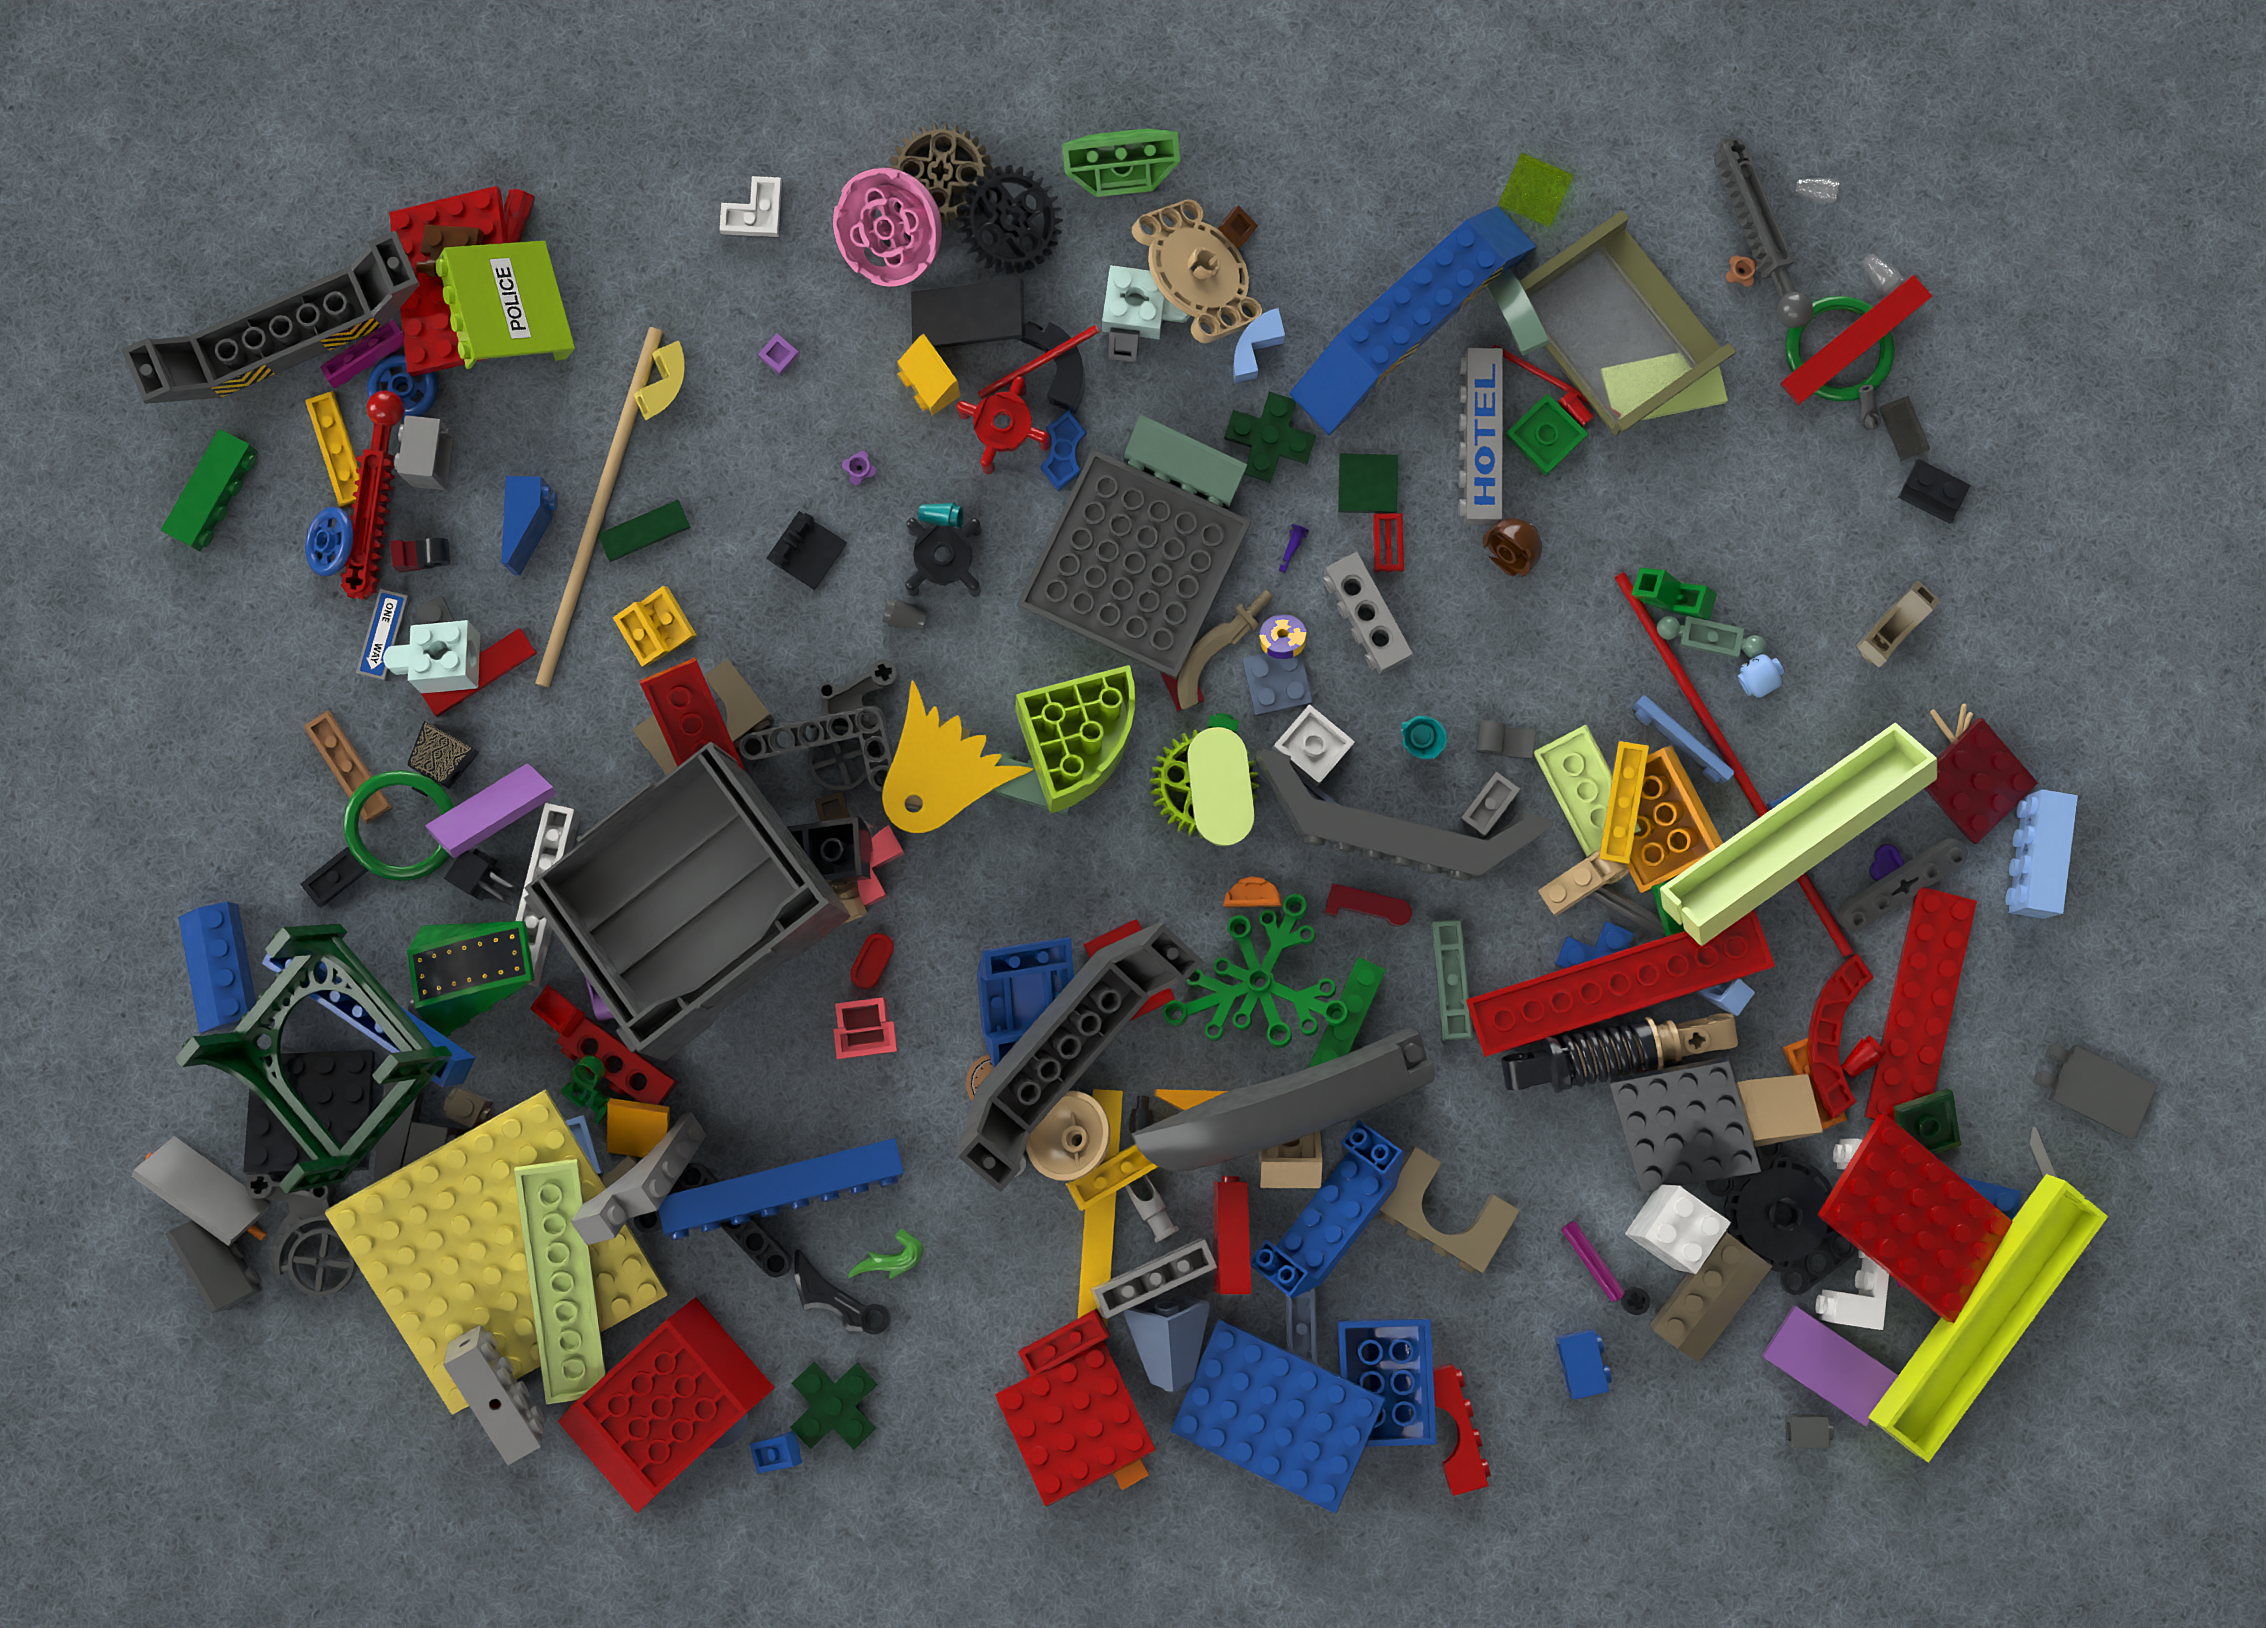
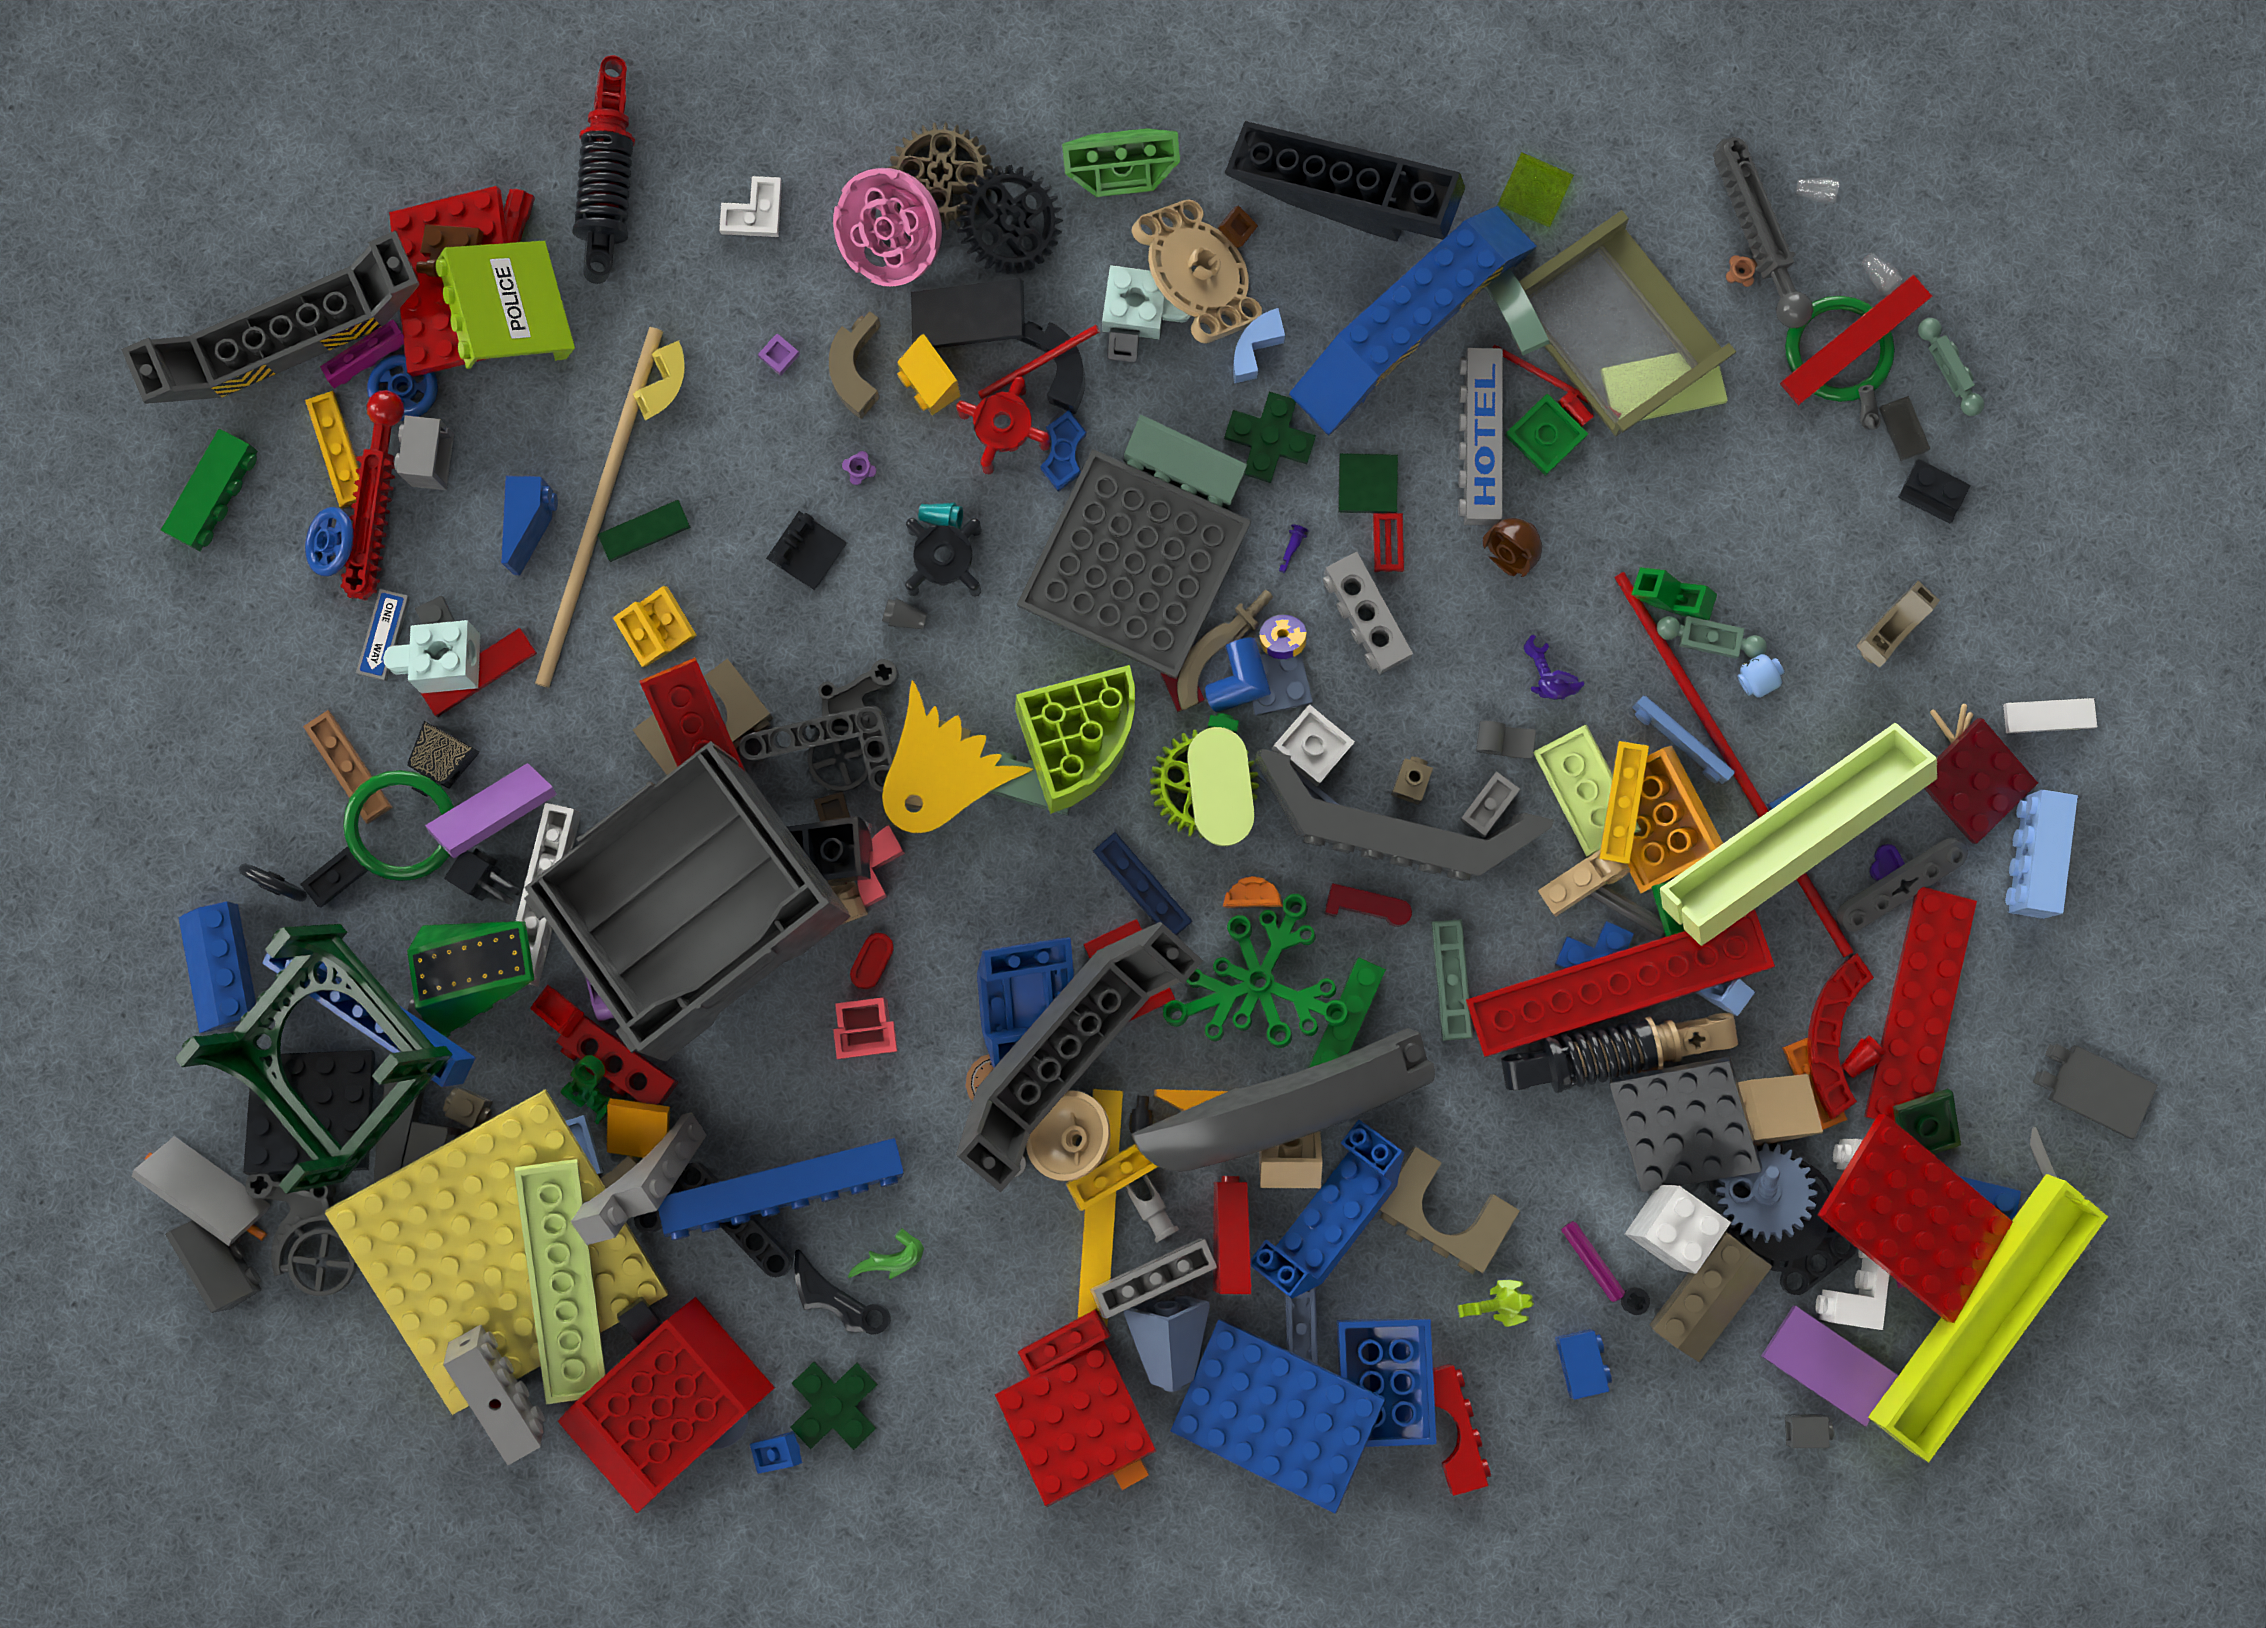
leg [390,538,451,572] -> none
teal hair [1401,715,1448,760] -> none
none -> black plate [239,863,307,902]
none -> black piece [572,55,635,284]
none -> black tile [617,1296,662,1345]
none -> dark tan arch [829,311,881,419]
none -> dark blue tile [1093,832,1193,936]
none -> blue brick [1205,637,1271,712]
none -> black slope [1225,121,1465,242]
none -> dark tan brick [1391,756,1433,805]
none -> lime piece [1457,1279,1534,1327]
none -> dark purple piece [1524,634,1584,700]
none -> sand blue gear [1716,1143,1817,1243]
none -> sand green plate [1918,318,1985,416]
none -> white tile [2003,698,2097,734]

